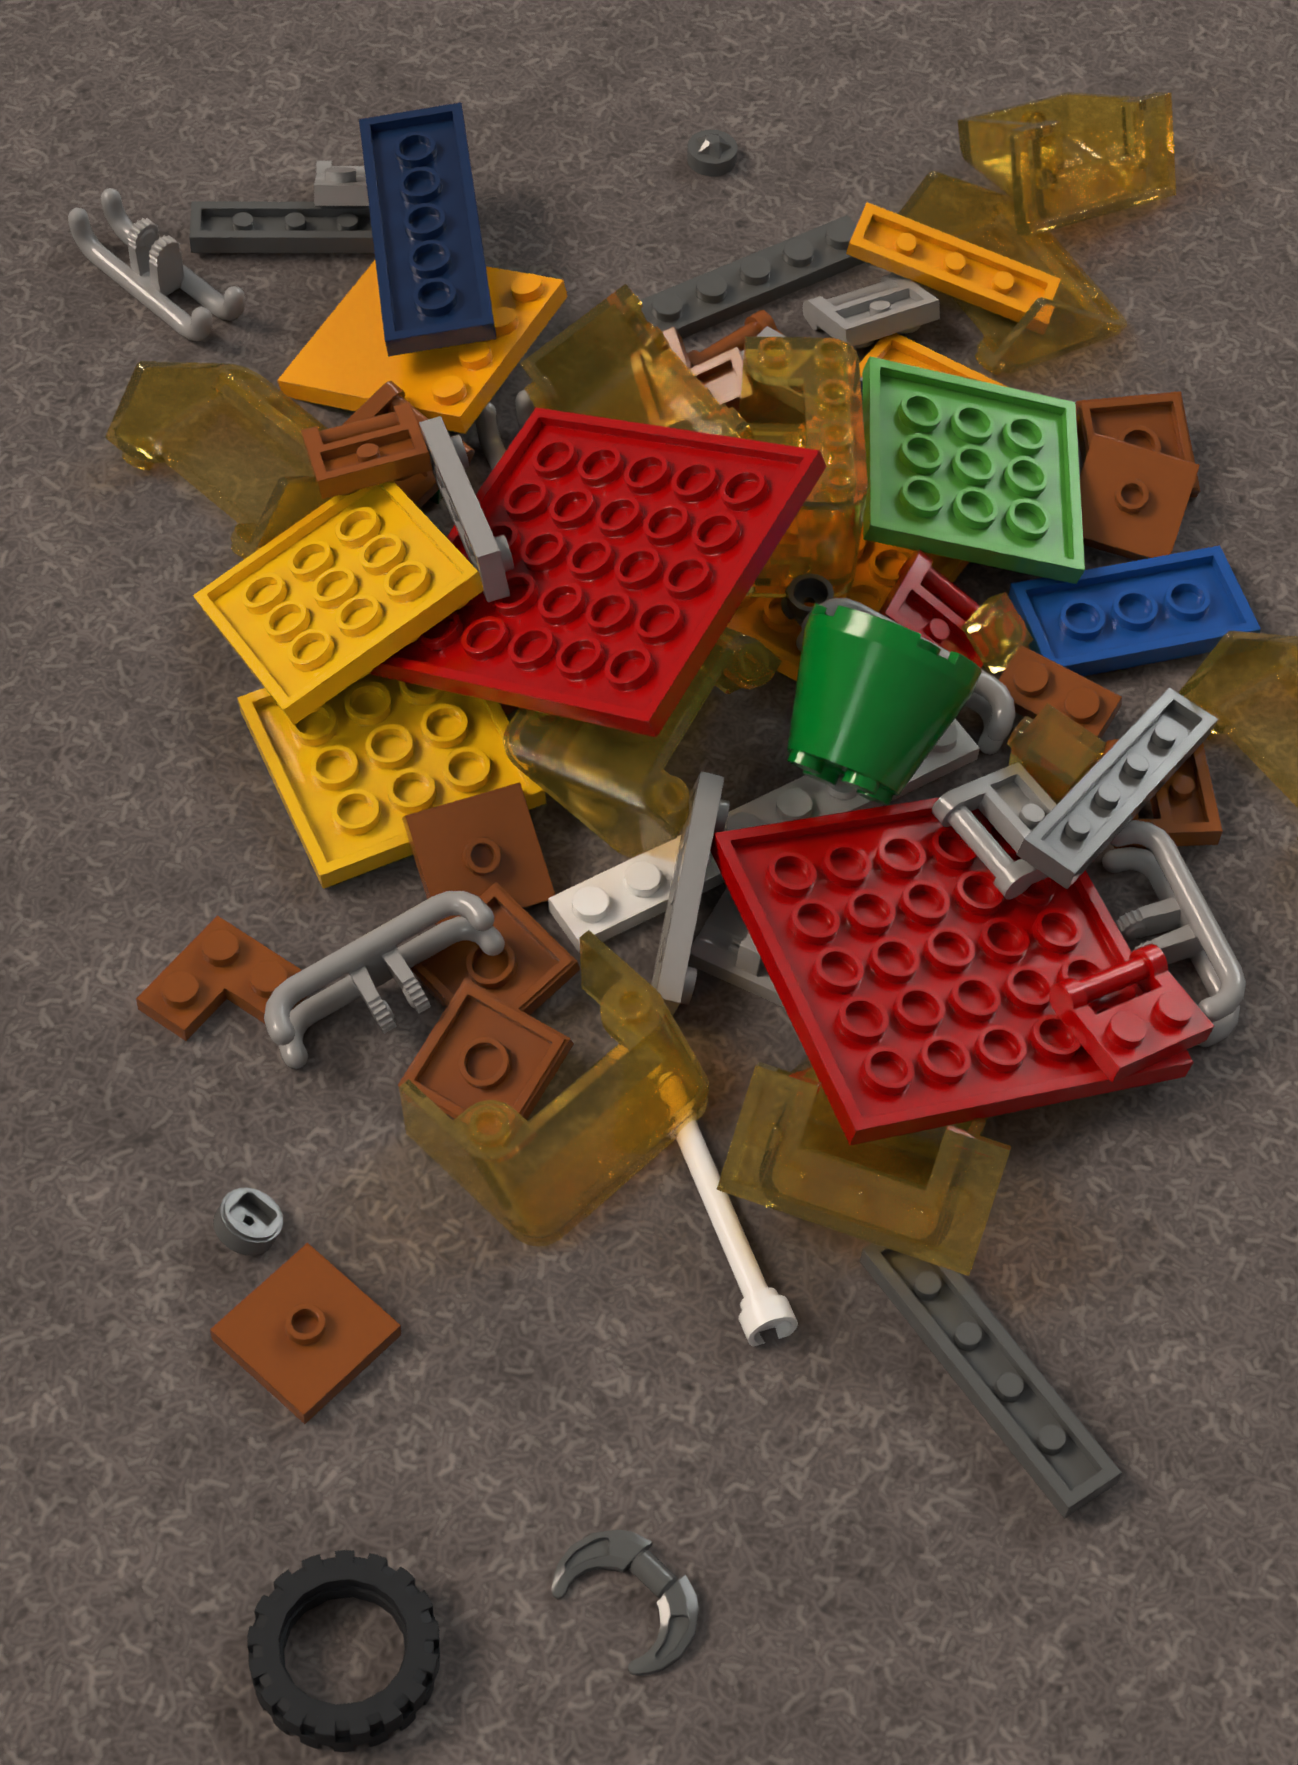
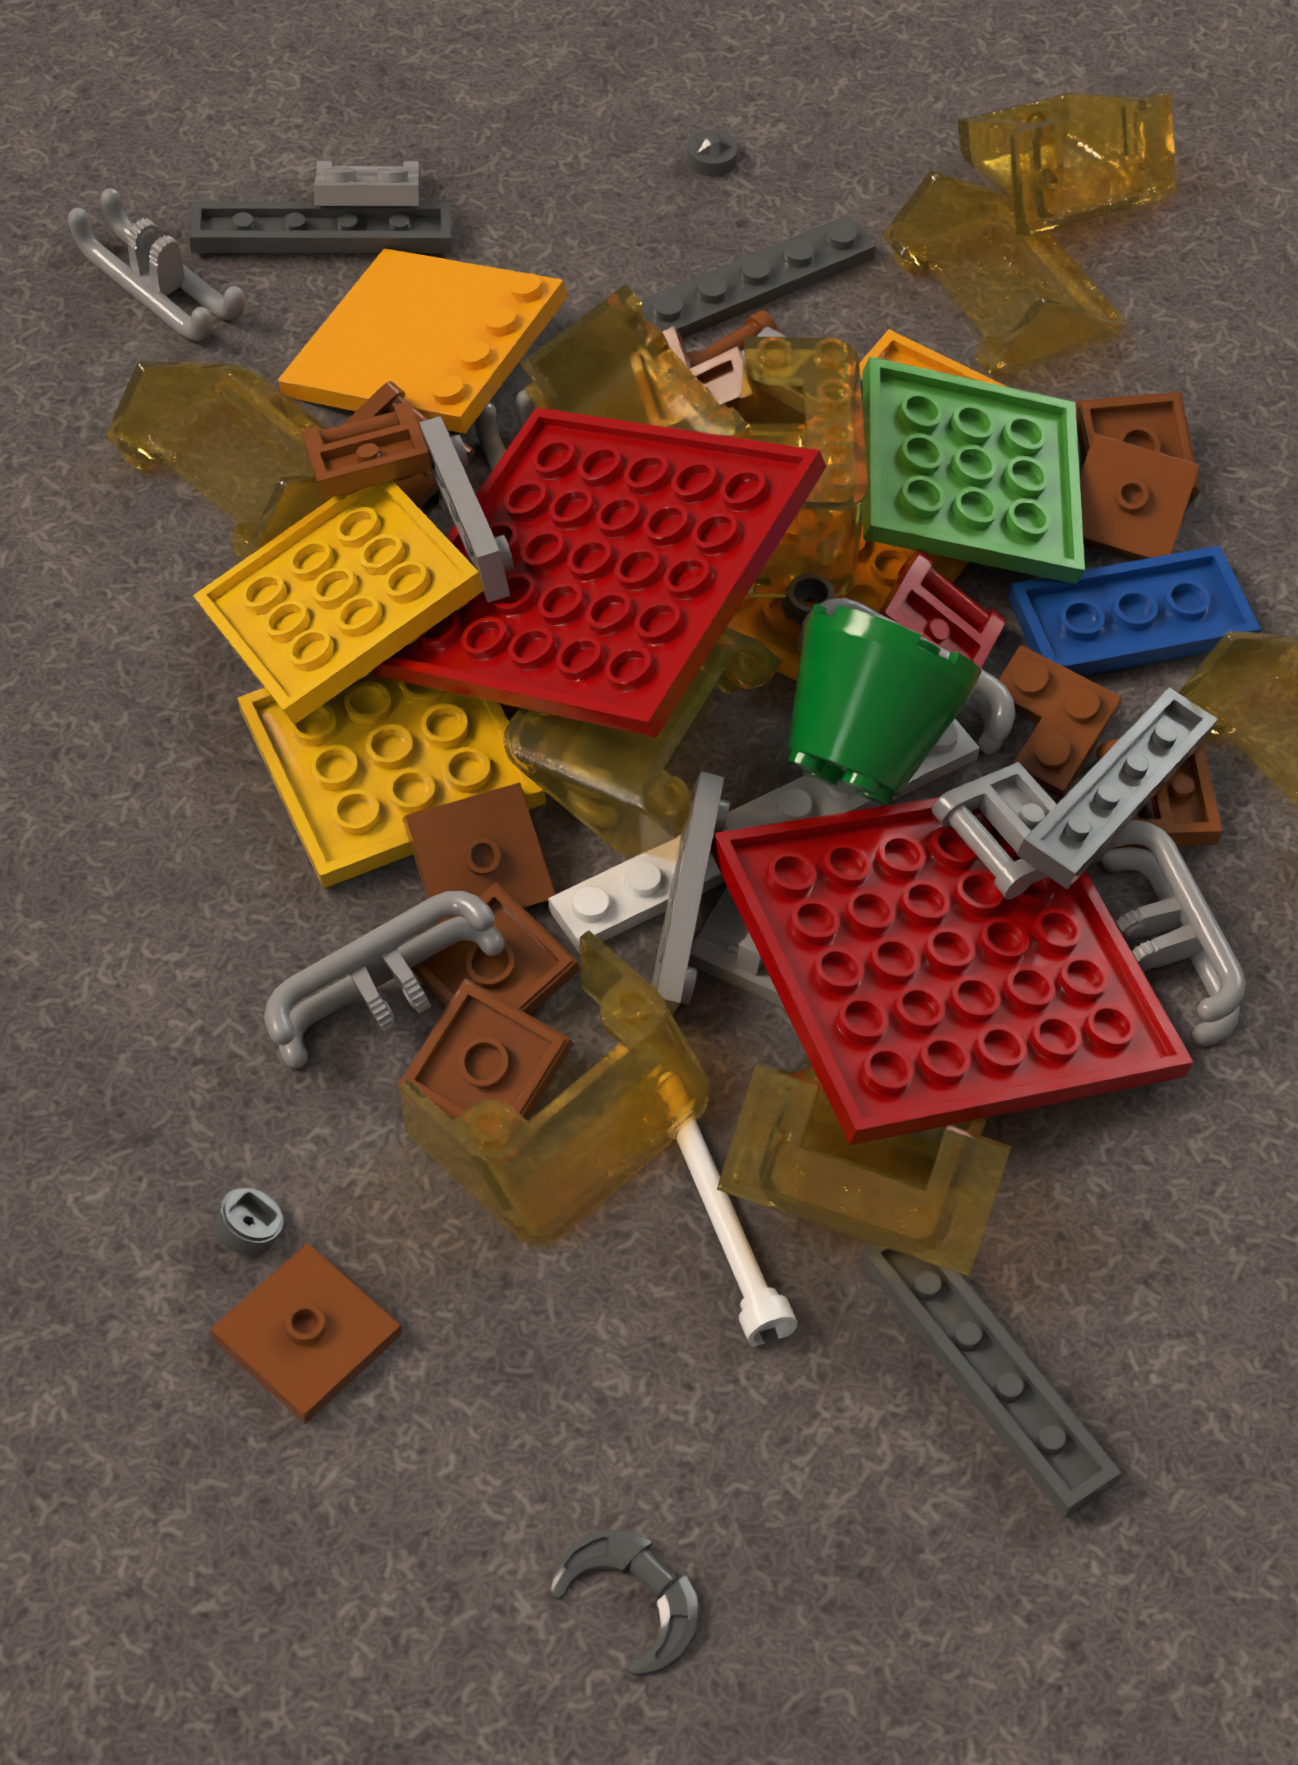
dark orange plate [136,915,307,1041] -> none
black tyre [247,1550,440,1752] -> none
dark blue plate [359,102,497,357] -> none
light grey plate [803,273,940,349] -> none
light orange plate [846,202,1061,331] -> none
clear yellow plate [962,592,1033,674] -> none
clear yellow brick [1007,703,1106,804] -> none
red plate [1049,944,1214,1083] -> none

